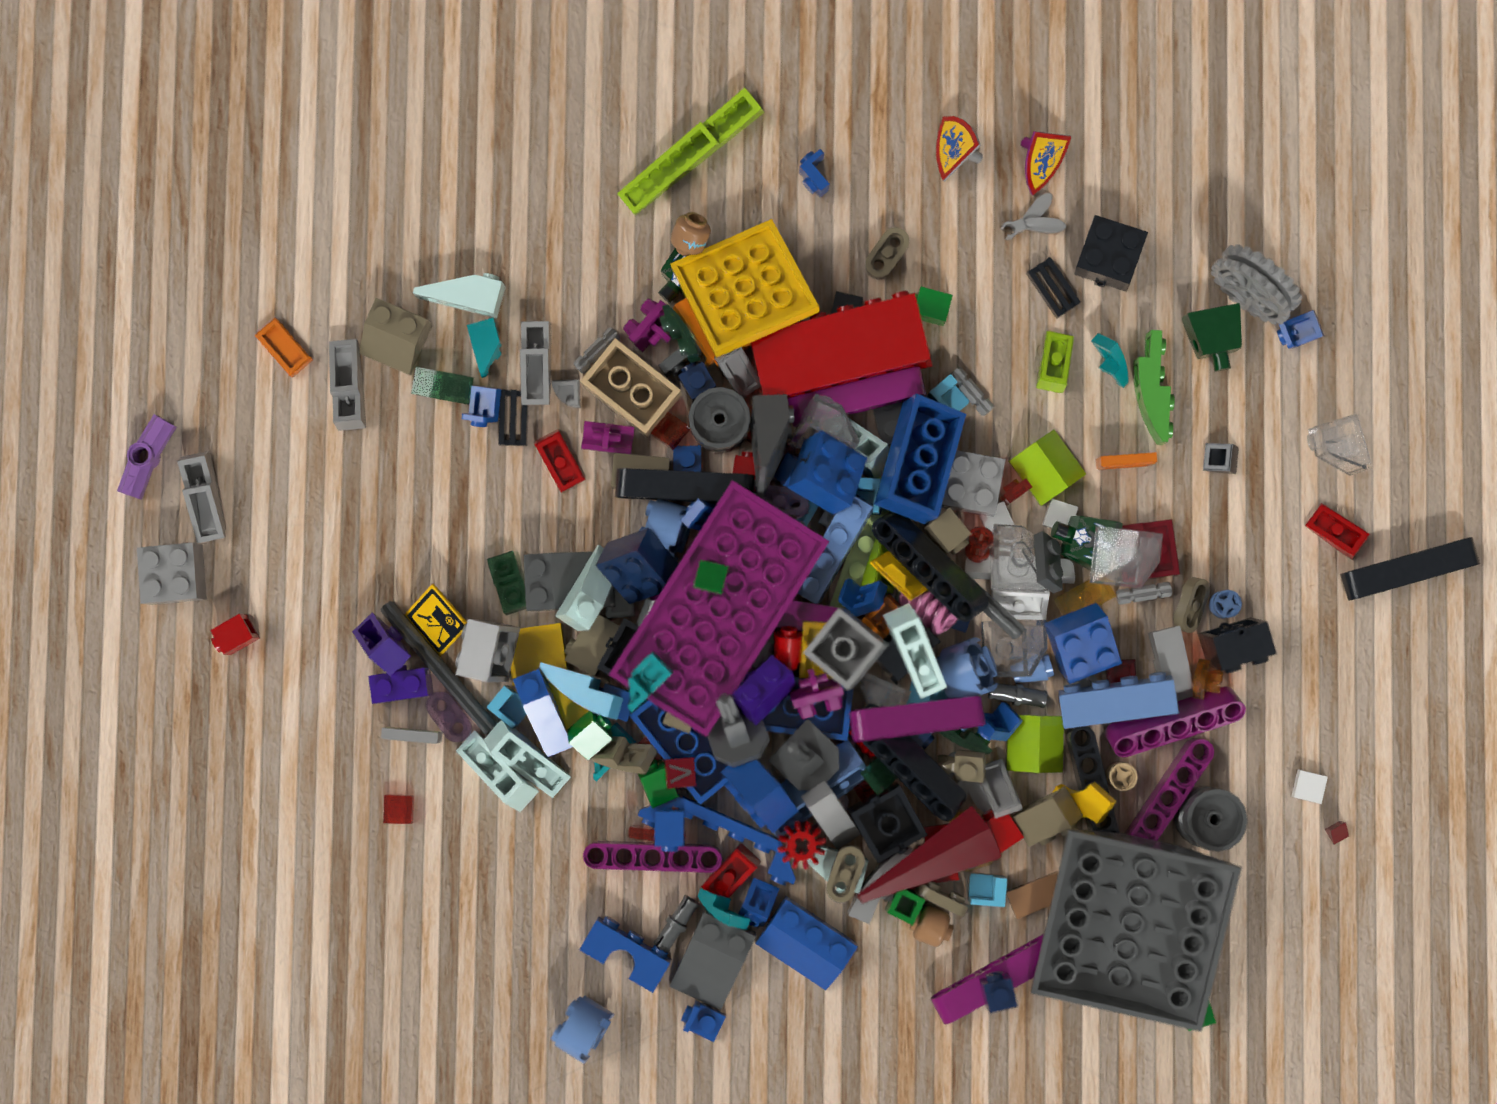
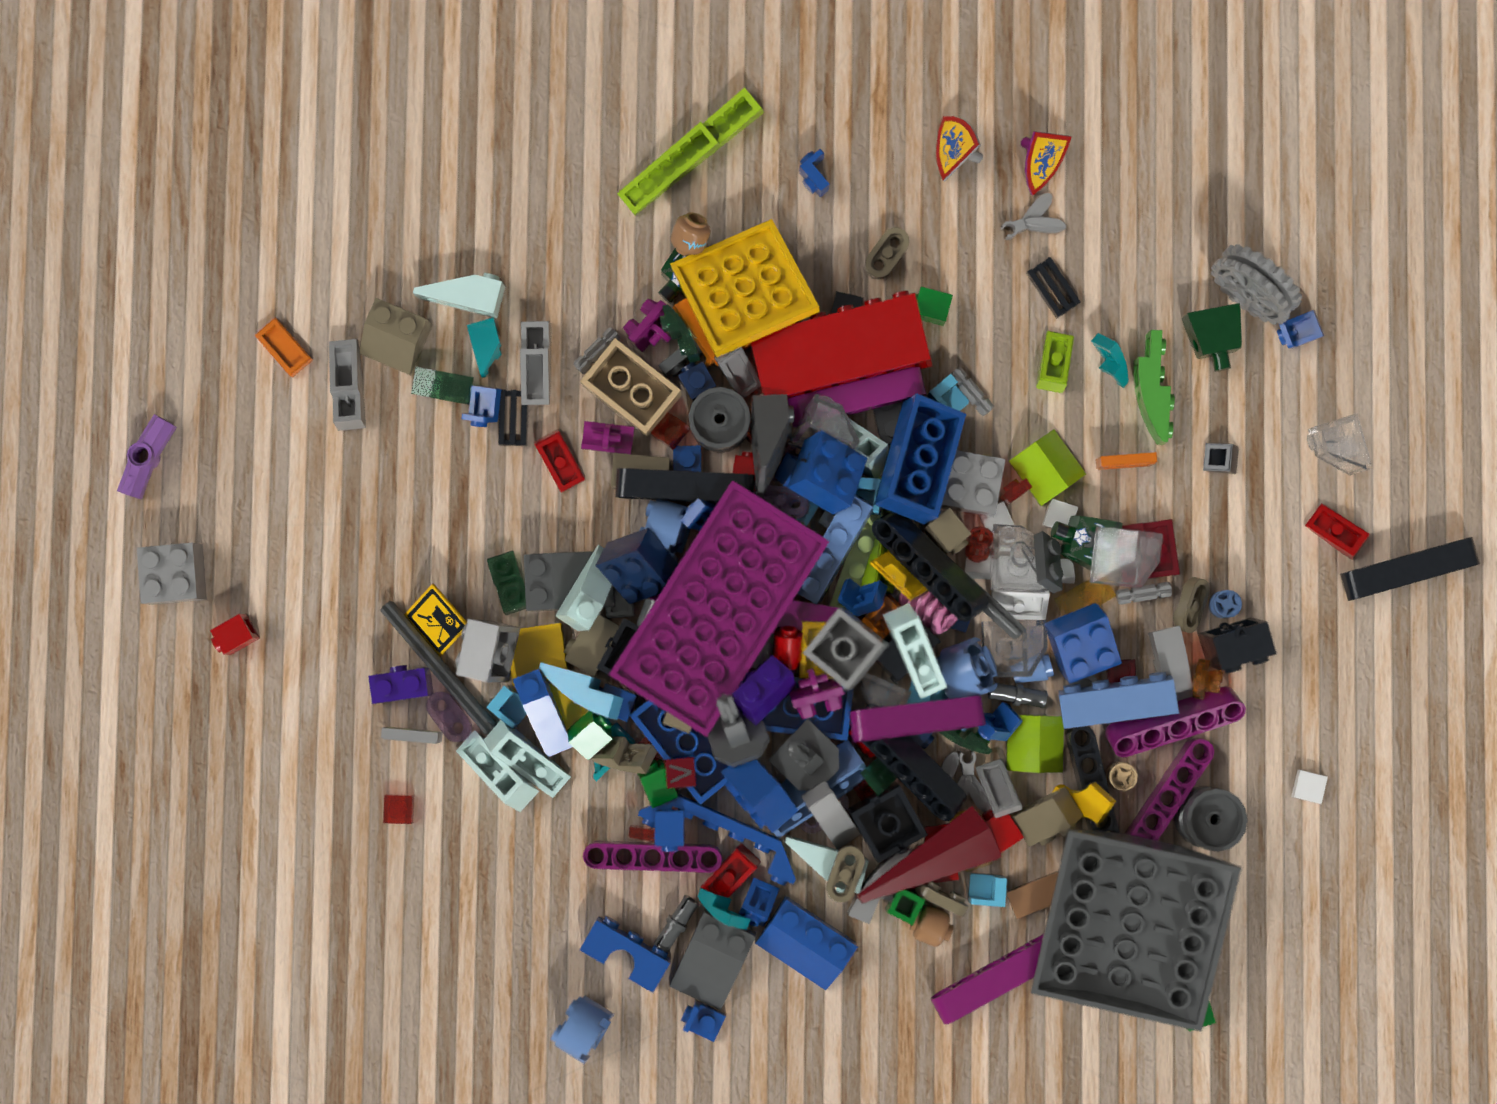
light grey slope [177,451,226,543] -> none
dark purple brick [352,612,411,676] -> none
light grey tile [551,379,581,408] -> none
teal slope [629,652,674,712] -> none
green slope [693,560,728,595] -> none
red gear [777,820,826,870] -> none
dark tan plate [936,750,986,783] -> none
dark blue brick [979,971,1018,1013] -> none
black brick [1074,215,1148,292] -> none
dark red piece [1325,821,1349,845] -> none

